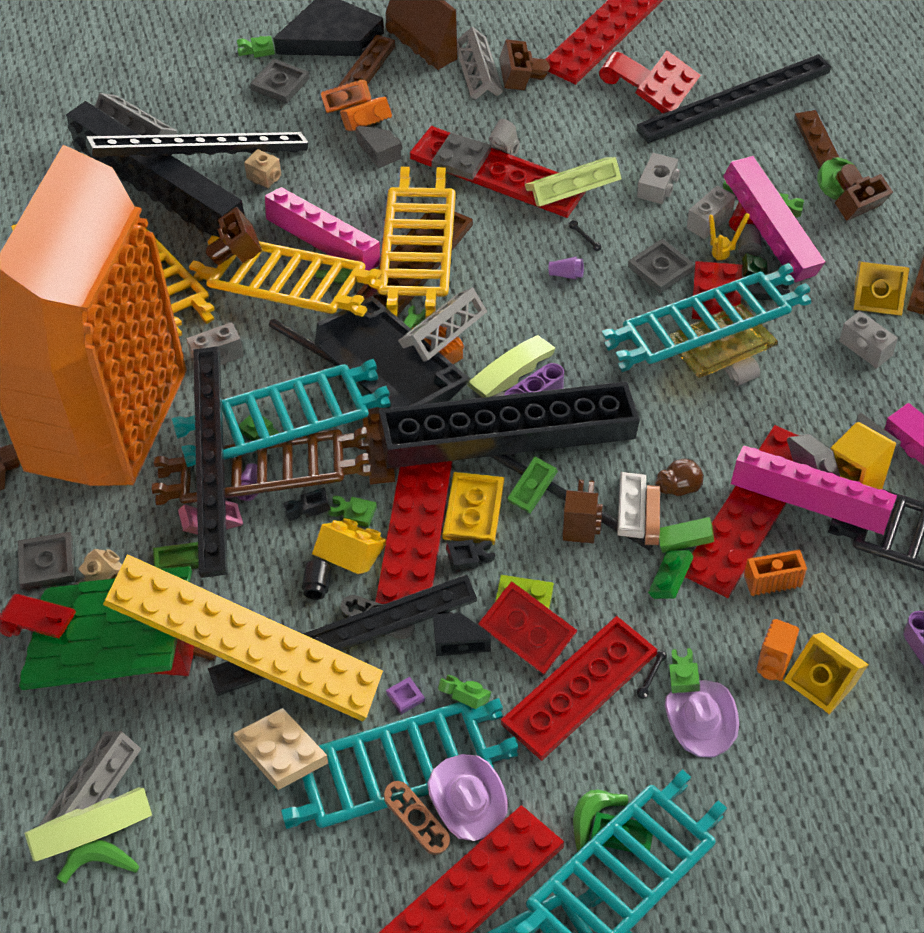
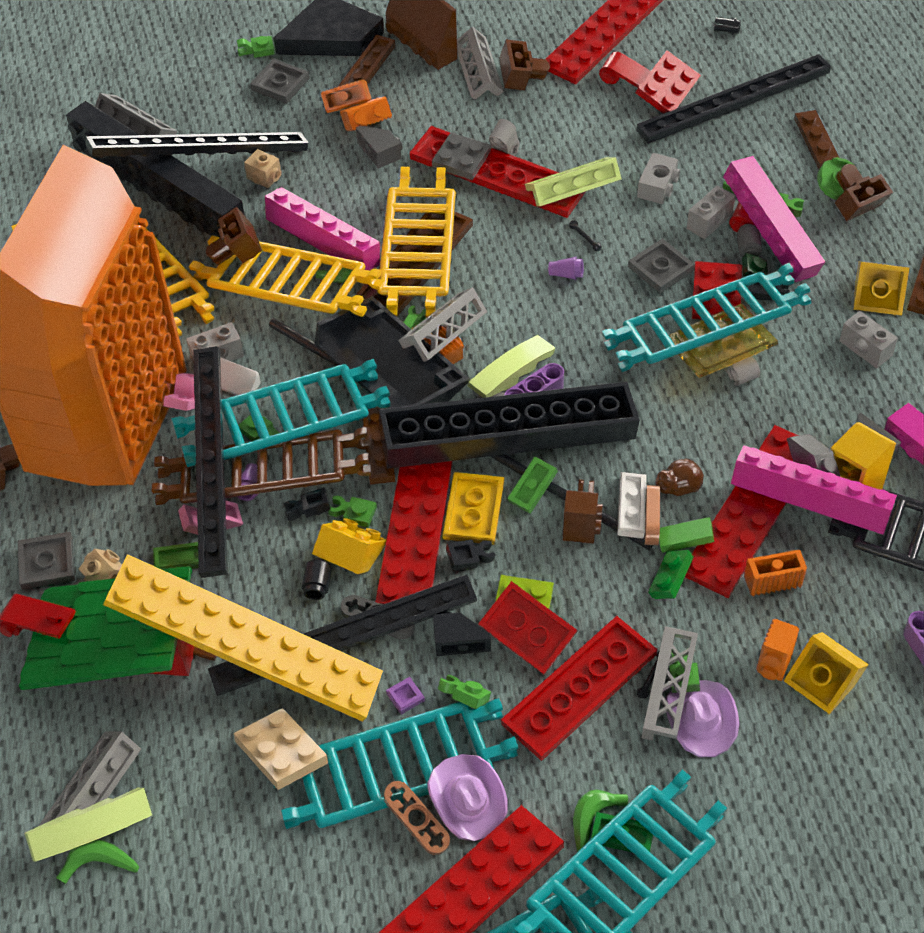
yellow plant [709,213,750,260] -> none
none -> bright pink slope [163,373,195,411]
none -> white slope [220,358,261,396]
none -> light grey fence [642,626,698,741]
none -> black pin [714,17,741,35]

